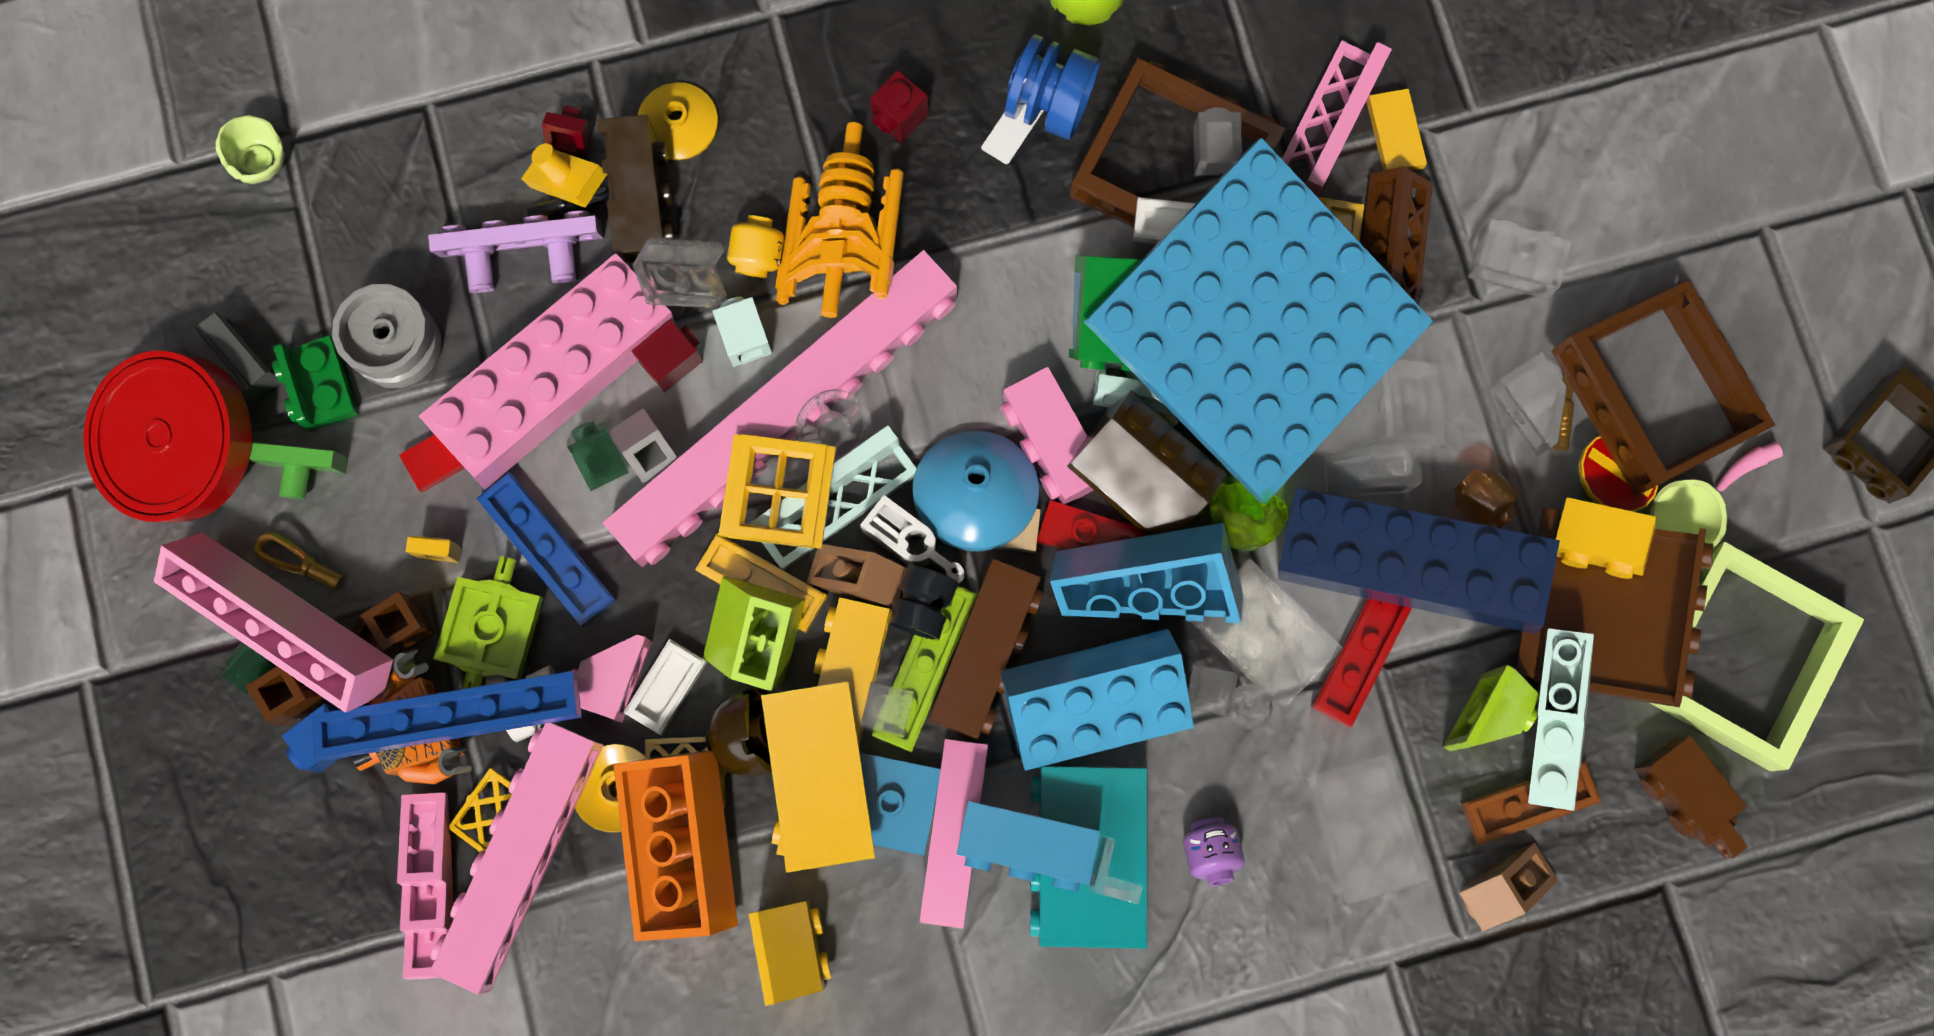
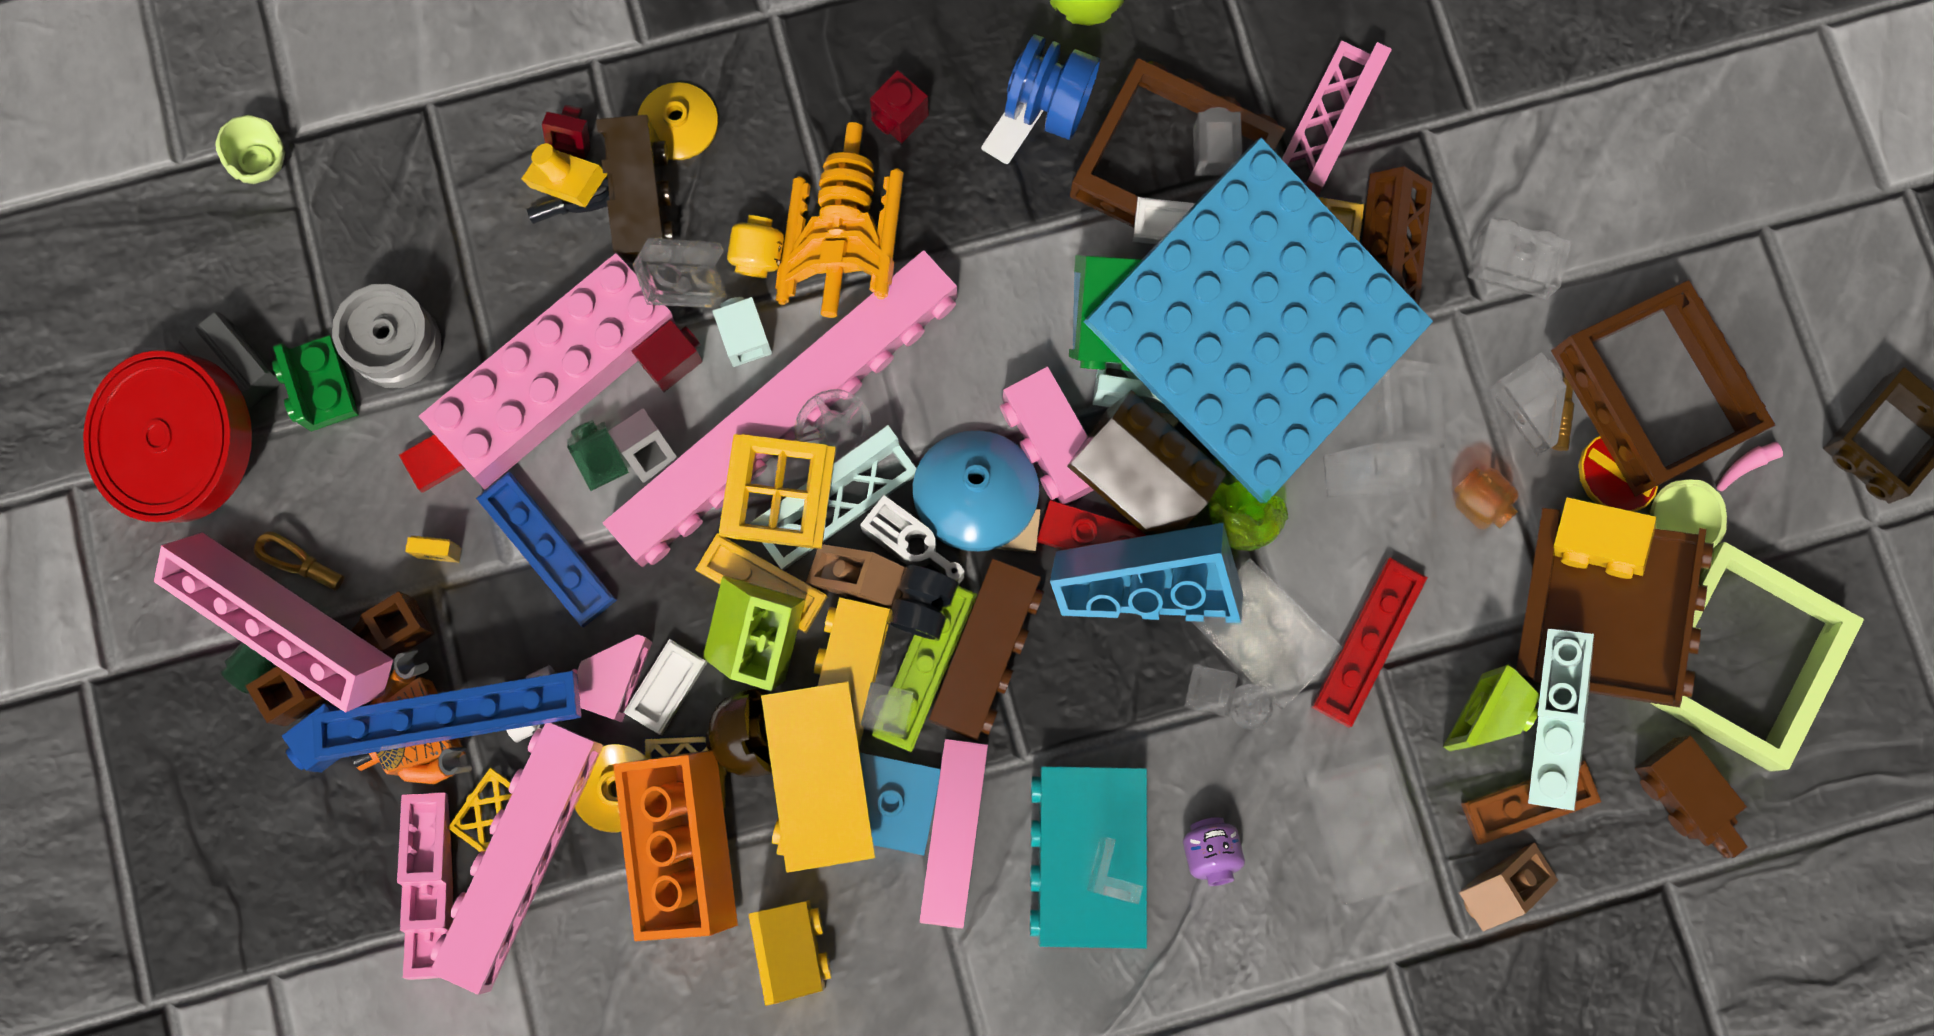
bright green tile [249,443,348,500] -> none
lavender plate [428,211,604,293] -> none
lime plate [433,556,544,689] -> none
dark azure brick [956,801,1101,892] -> none
dark azure brick [1000,629,1194,771] -> none
dark blue brick [1278,488,1560,634] -> none
yellow tile [1366,89,1427,171] -> none

